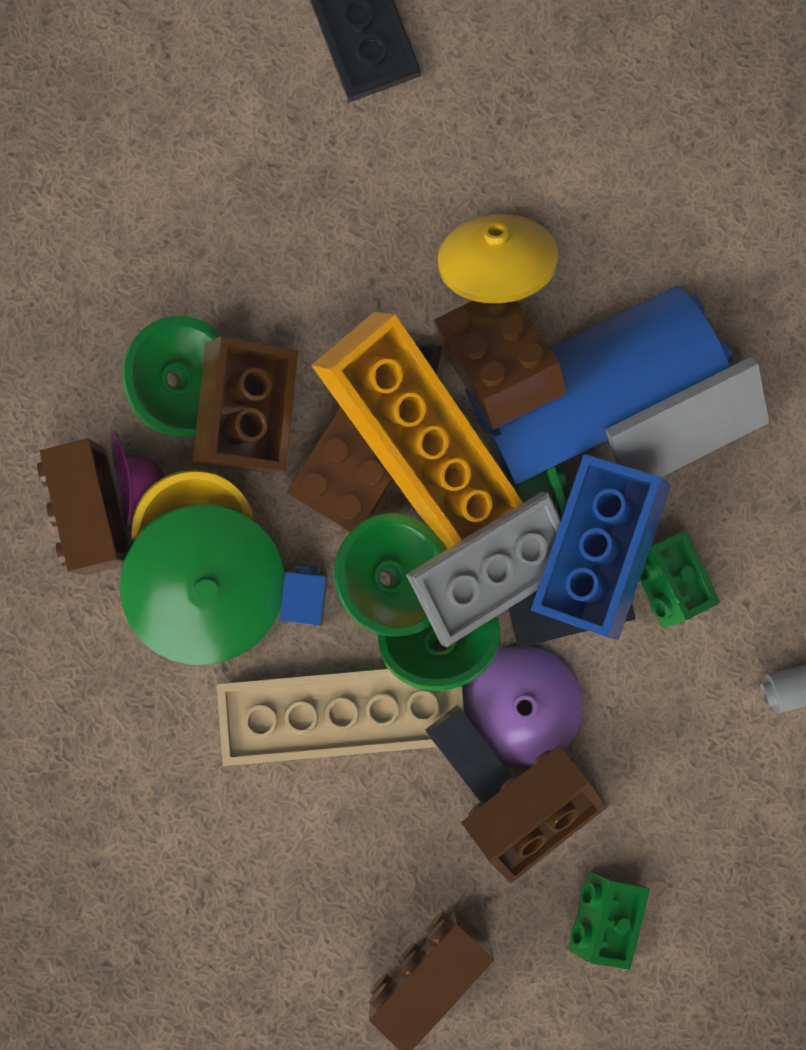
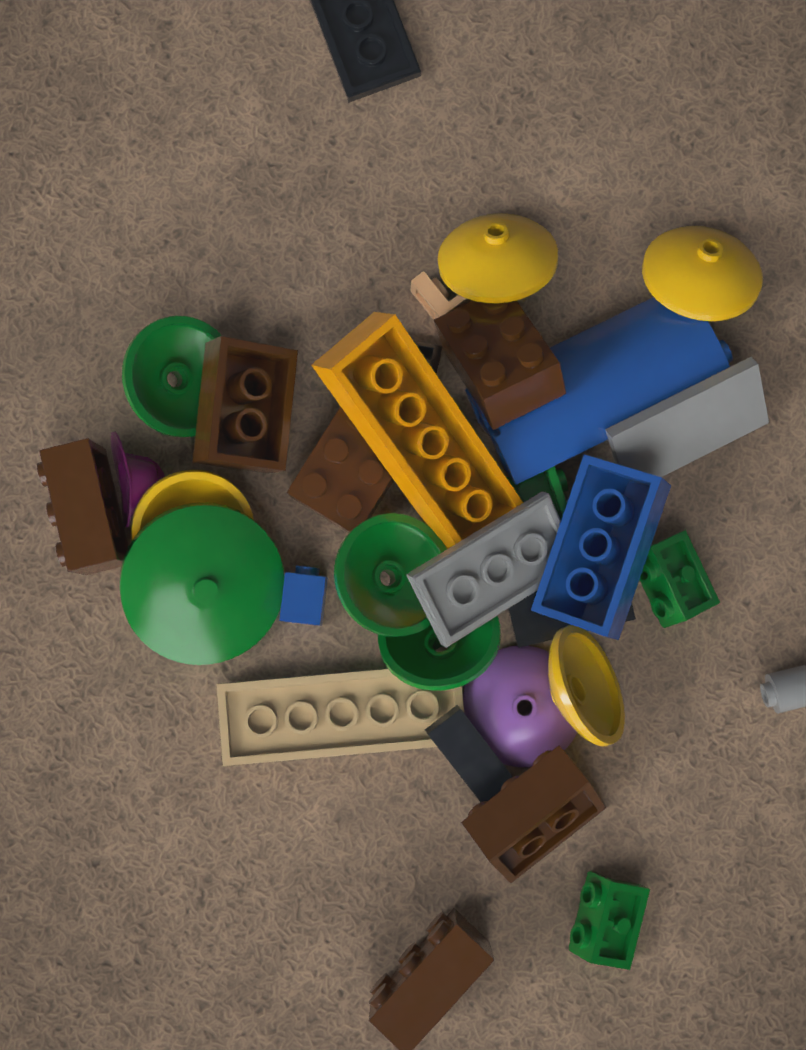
none -> light nougat bracket [410,271,471,320]
none -> yellow dish [548,625,625,747]
none -> yellow dish [642,226,763,321]

